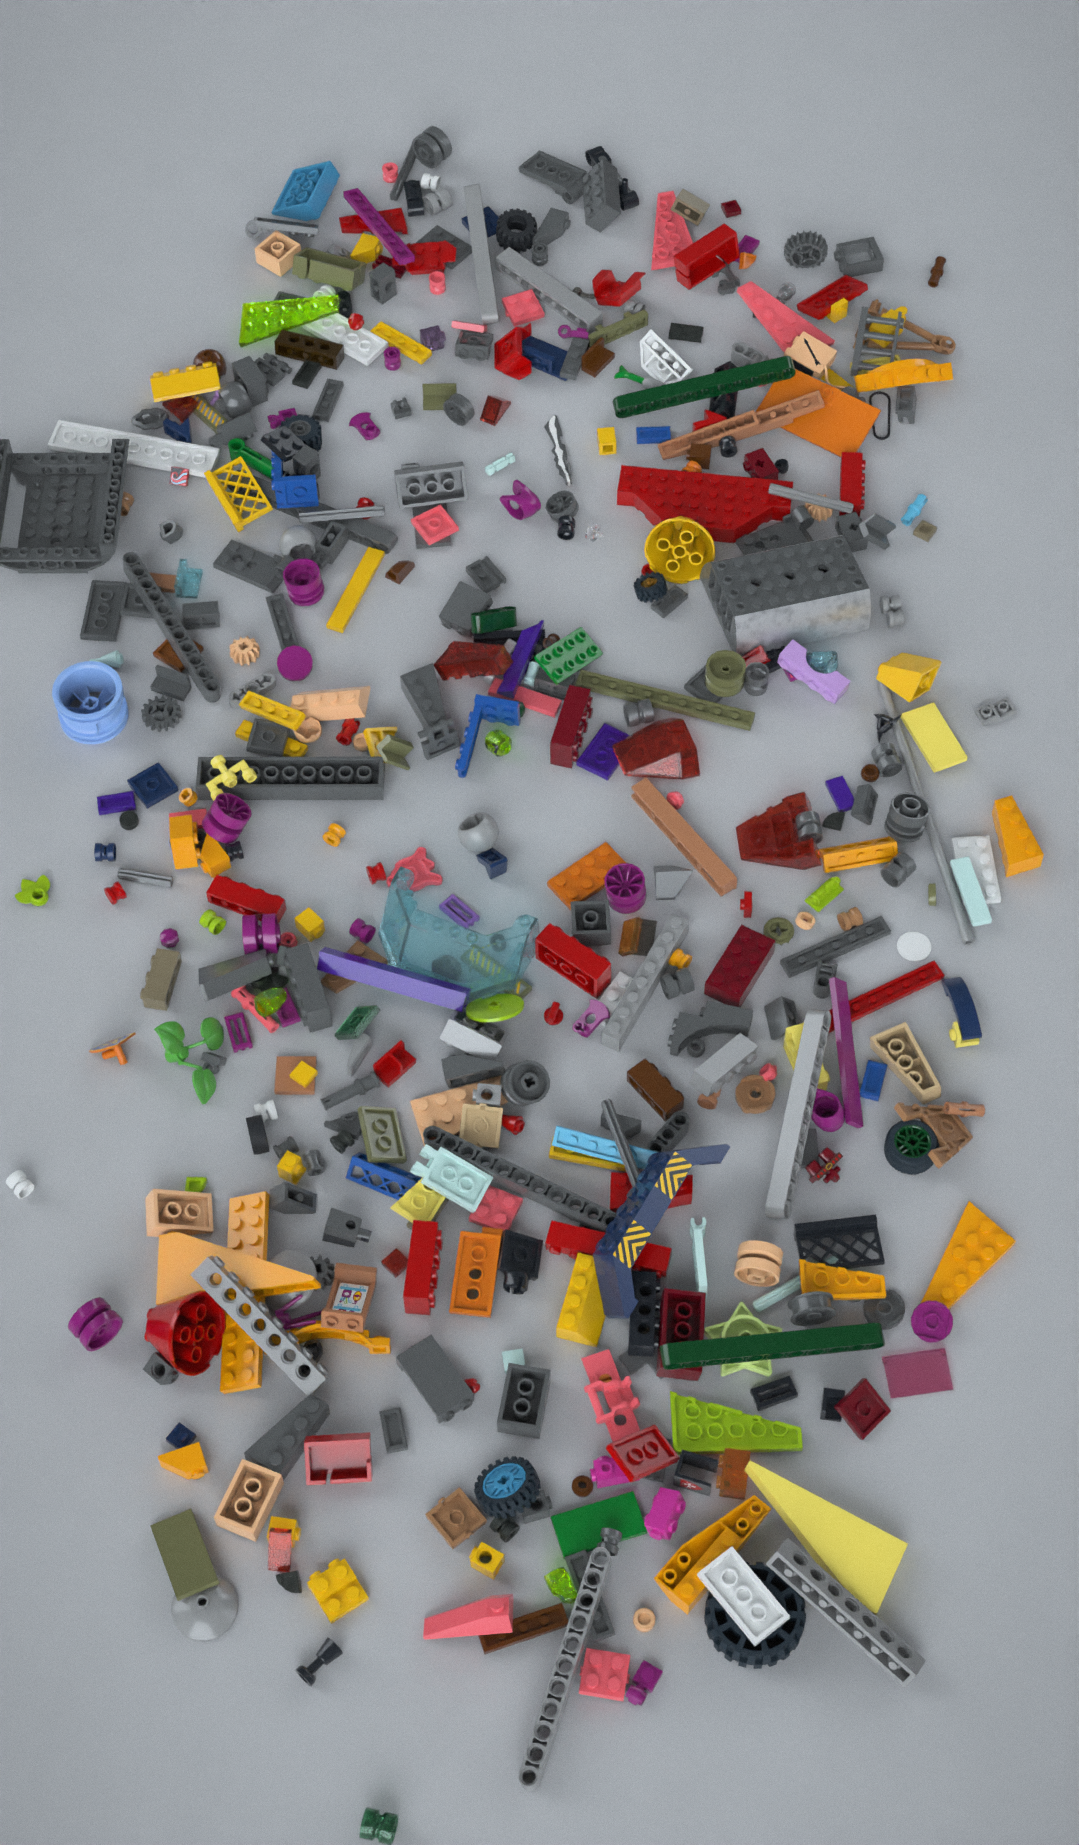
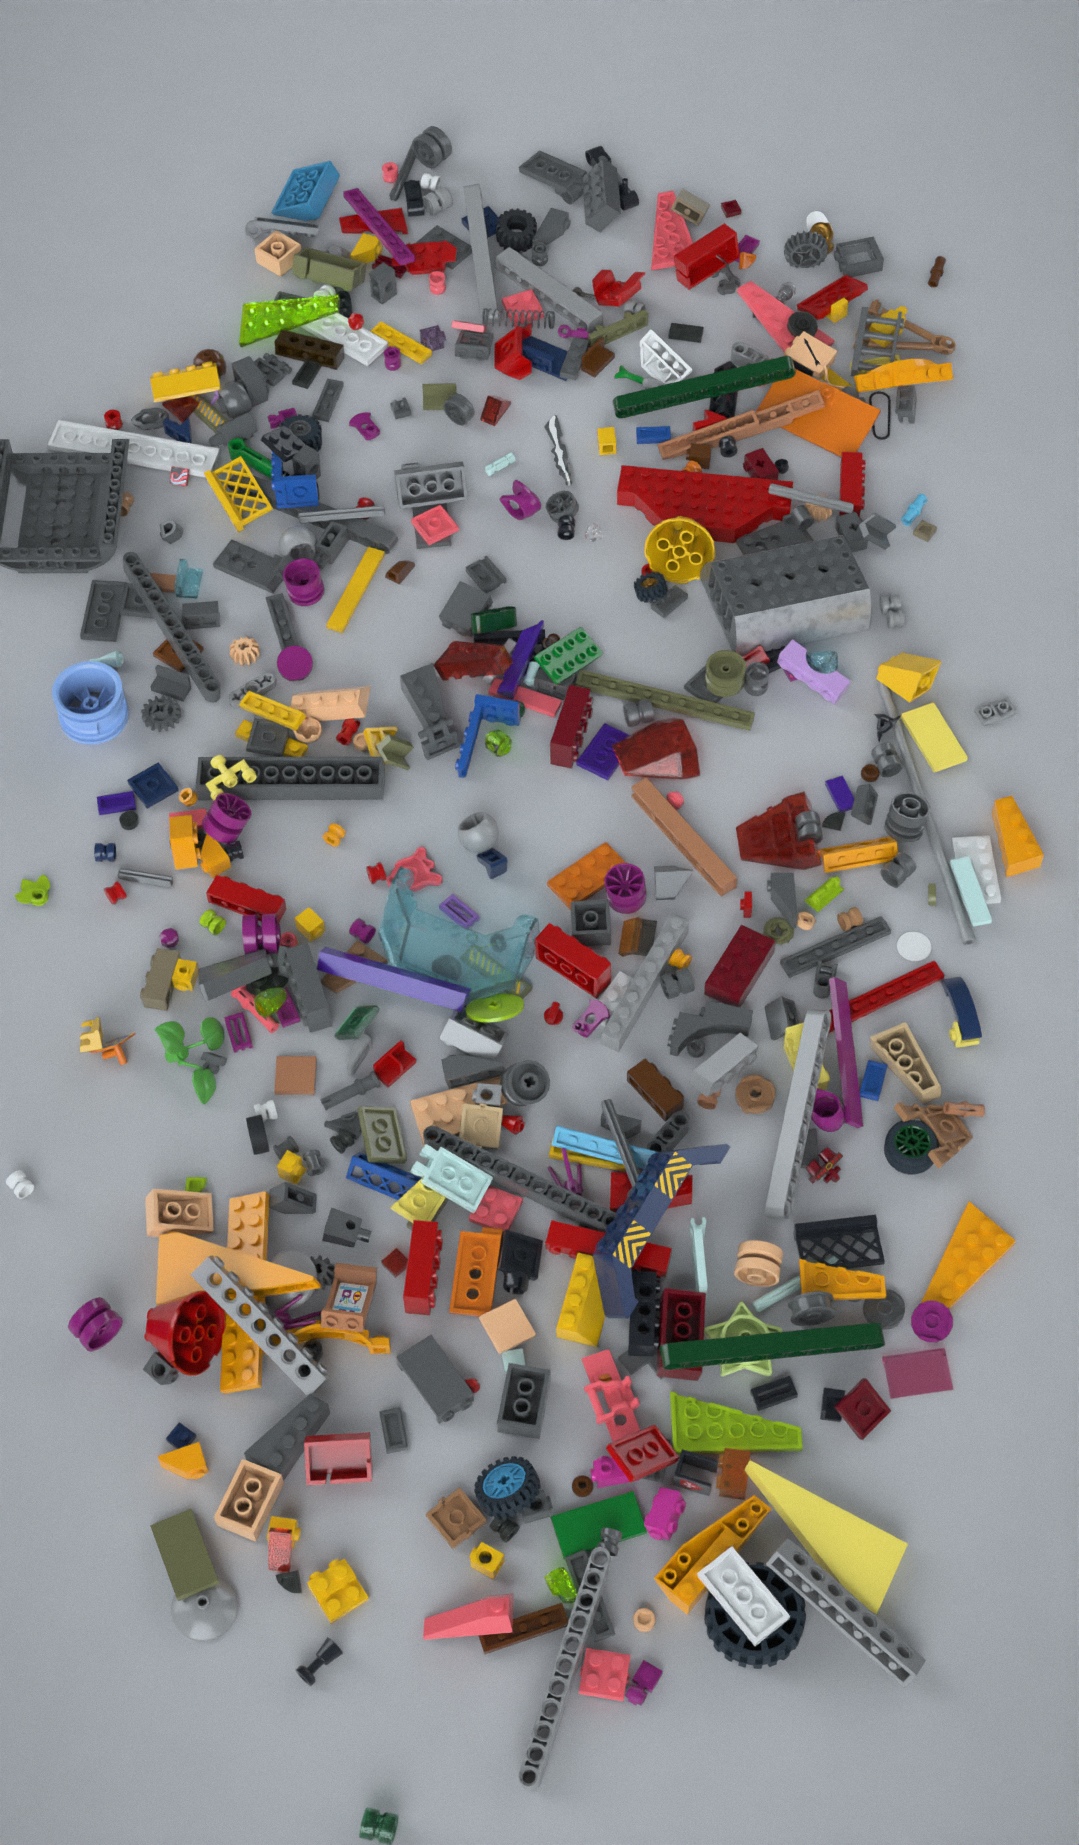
yellow tile [290,1061,318,1088] -> none
coral plate [759,1063,777,1081] -> none
none -> yellow hinge [79,1017,103,1052]
none -> red wheel [104,409,123,430]
none -> yellow brick [172,958,199,991]
none -> light nougat tile [479,1299,536,1354]
none -> dark grey piece [482,308,555,329]
none -> magenta plant [548,1148,584,1196]
none -> dark grey slope [767,873,797,928]
none -> pearl dark grey wheel [787,311,818,337]
none -> hair [806,211,834,254]

